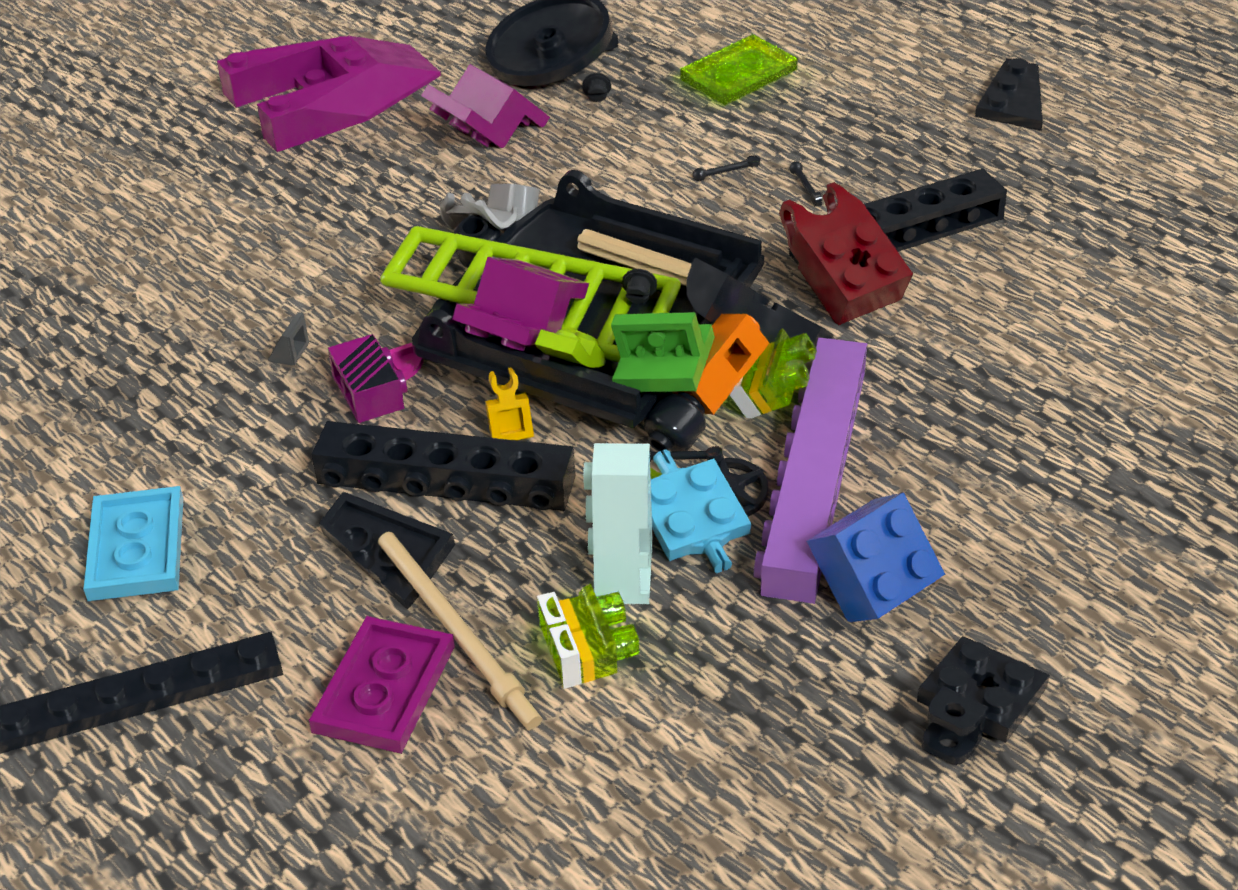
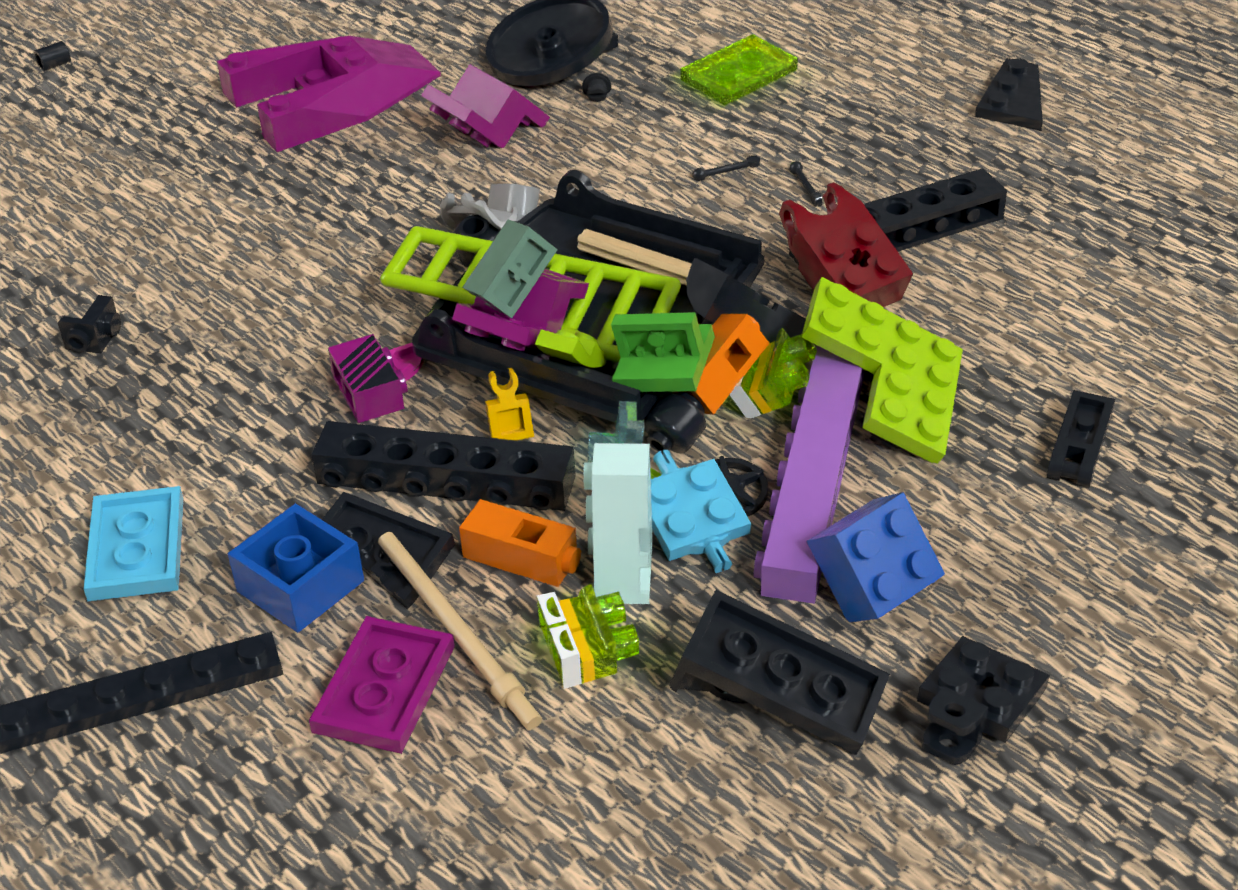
dark grey slope [268,312,309,366] -> none
black piece [622,269,658,304] -> none
black hinge [650,446,724,463] -> none
none -> black hinge [34,41,71,71]
none -> black bracket [58,295,121,354]
none -> blue brick [227,503,364,633]
none -> orange brick [459,499,581,587]
none -> sand green hinge [462,219,558,318]
none -> clear light blue bracket [587,401,644,462]
none -> black plate [670,589,890,755]
none -> lime plate [801,277,963,464]
none -> black plate [1047,390,1115,488]

